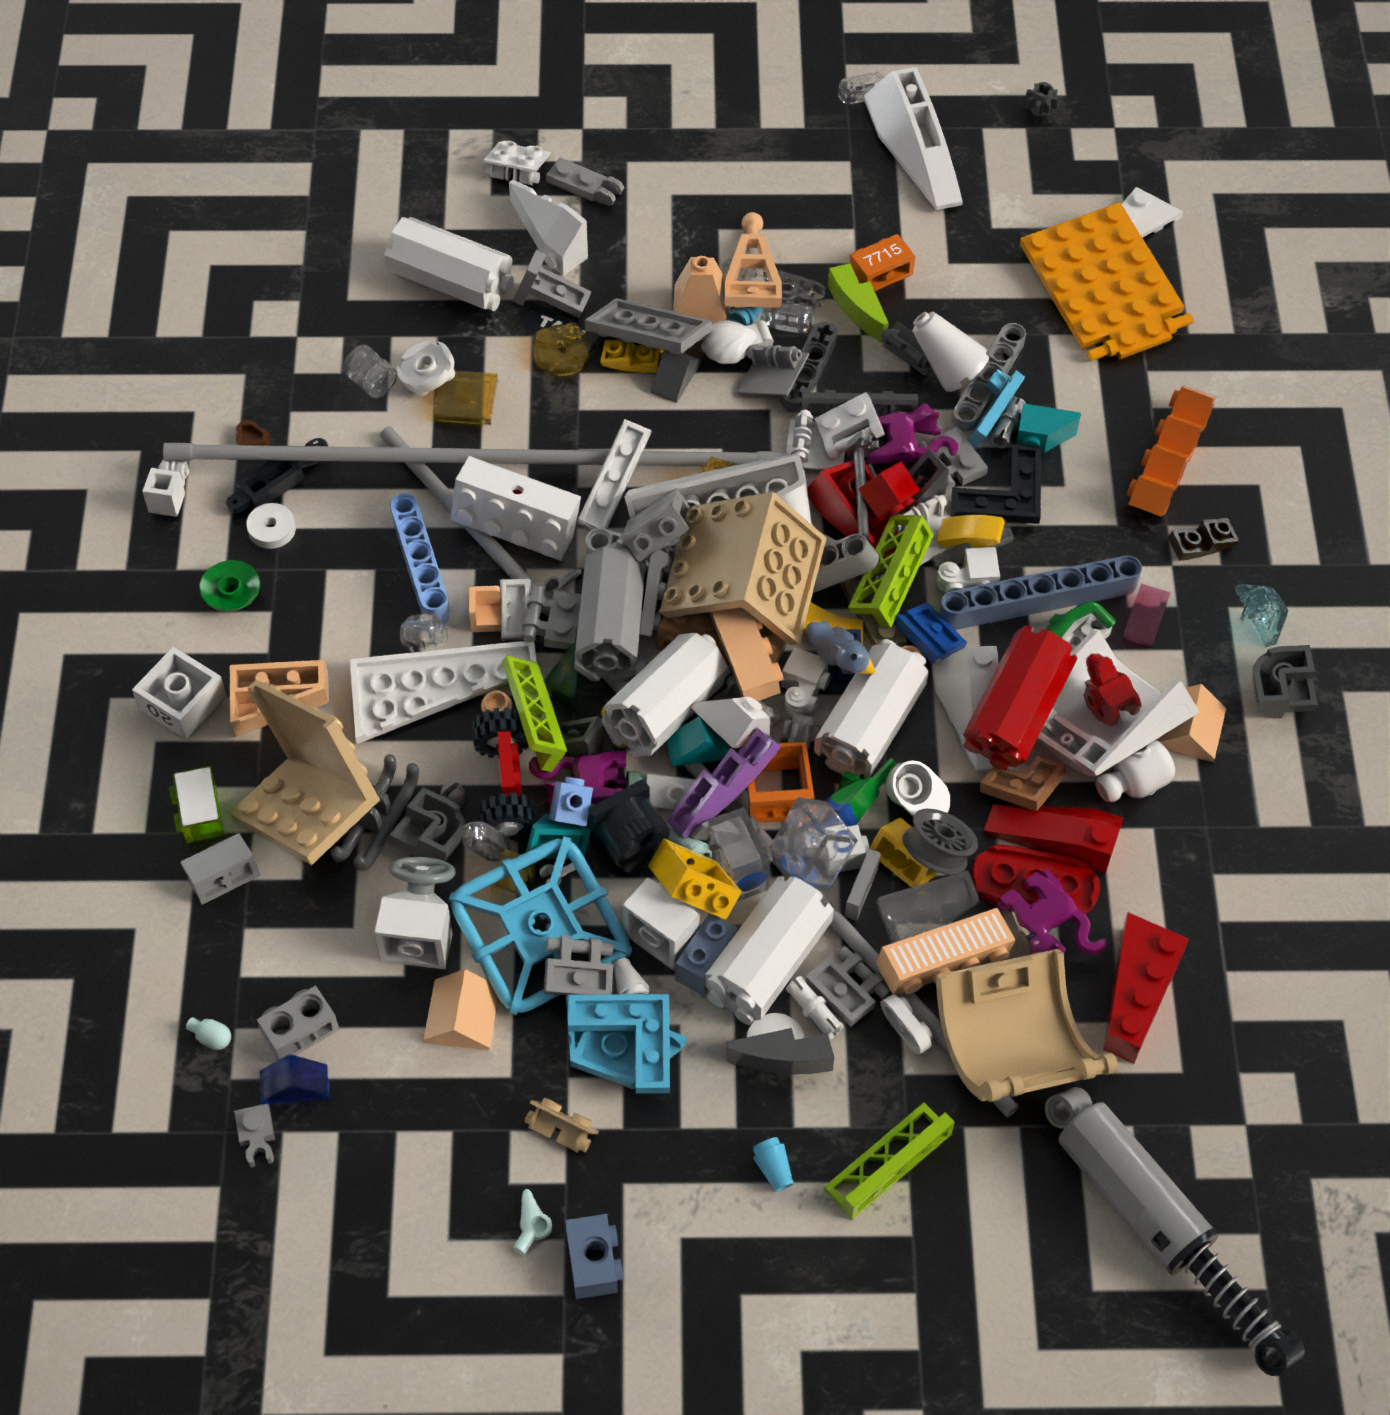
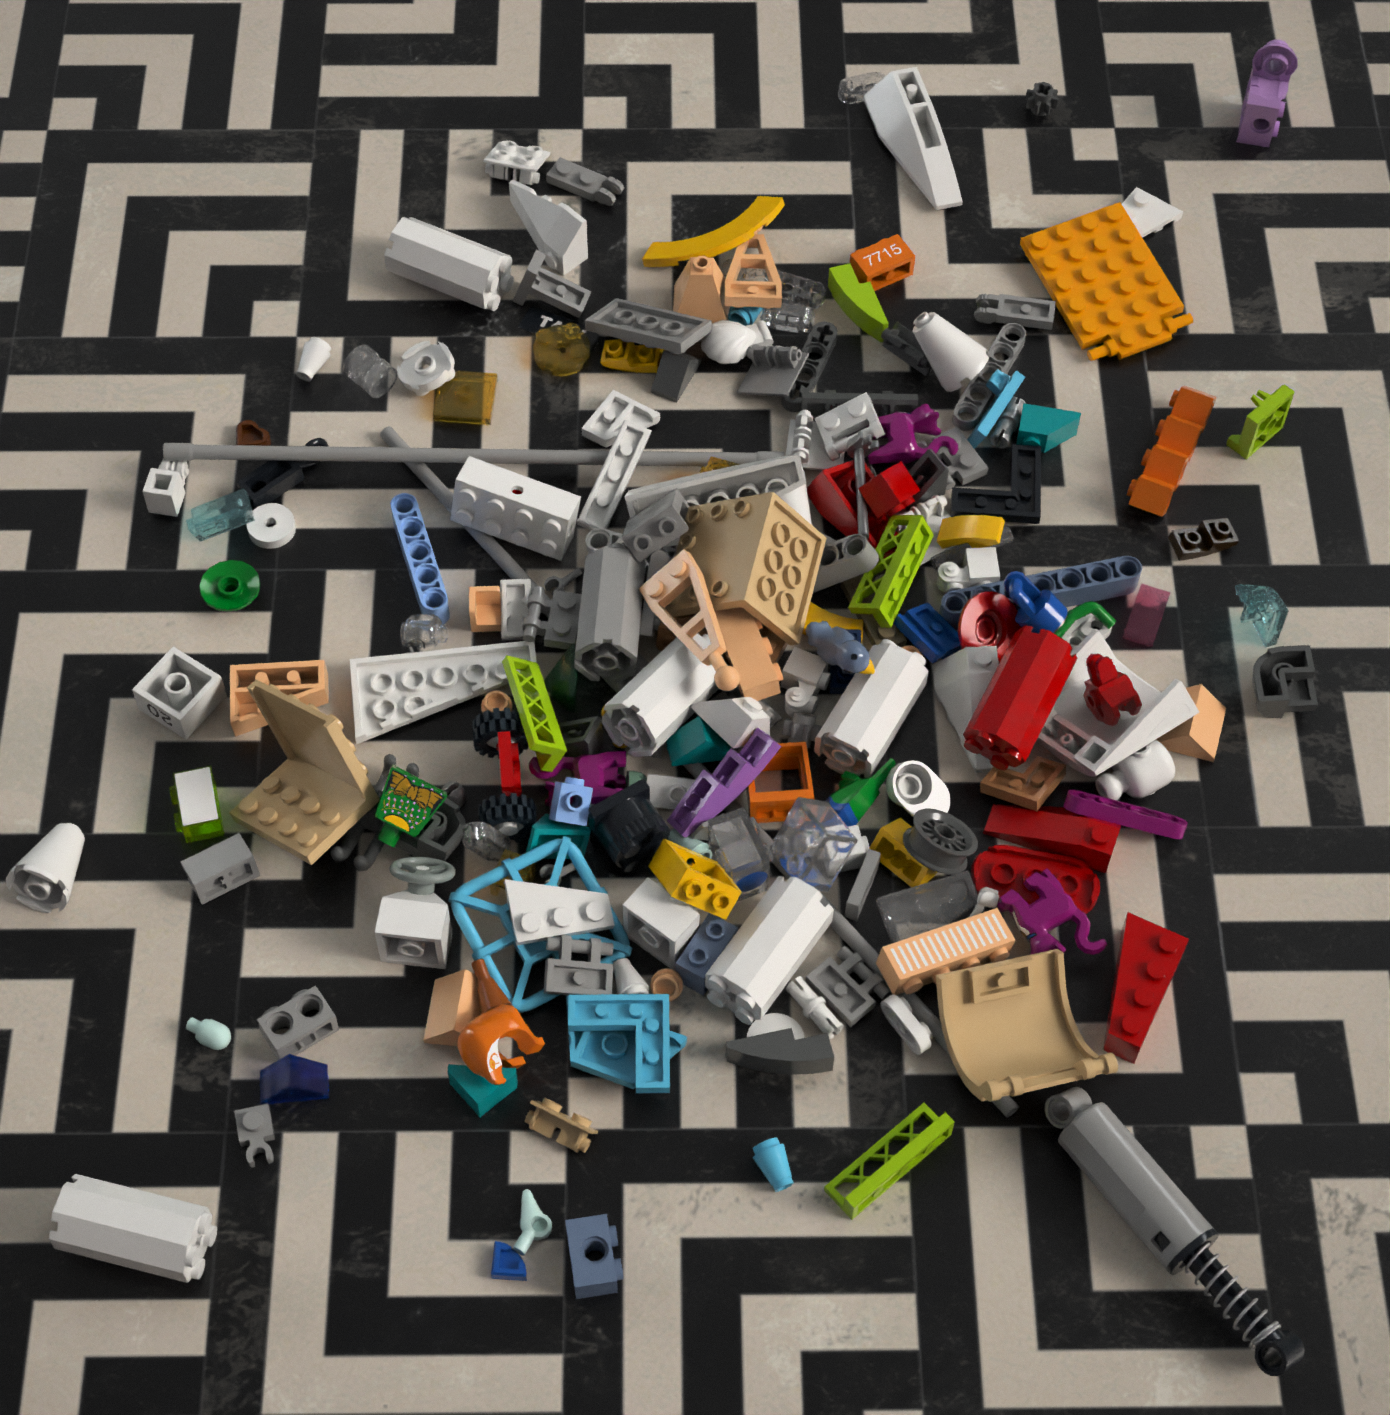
none -> white cone [6,823,85,913]
none -> white brick [49,1174,217,1283]
none -> clear light blue panel [186,489,255,542]
none -> white cone [296,337,331,382]
none -> torso [375,764,447,847]
none -> teal slope [447,1064,518,1117]
none -> orange piece [457,1004,545,1085]
none -> dark orange cone [471,959,512,1014]
none -> blue tile [491,1241,527,1281]
none -> white wing [504,879,615,946]
none -> white wing [581,390,660,448]
none -> light nougat plate [639,549,740,691]
none -> yellow tile [642,196,785,267]
none -> light nougat plate [650,968,683,1001]
none -> red hat [958,591,1021,663]
none -> white hand [969,887,999,917]
none -> light grey hinge [974,294,1056,330]
none -> blue piece [1004,571,1068,634]
none -> magenta beam [1064,790,1188,839]
none -> lime piece [1226,384,1295,460]
none -> lavender brick [1237,40,1298,148]

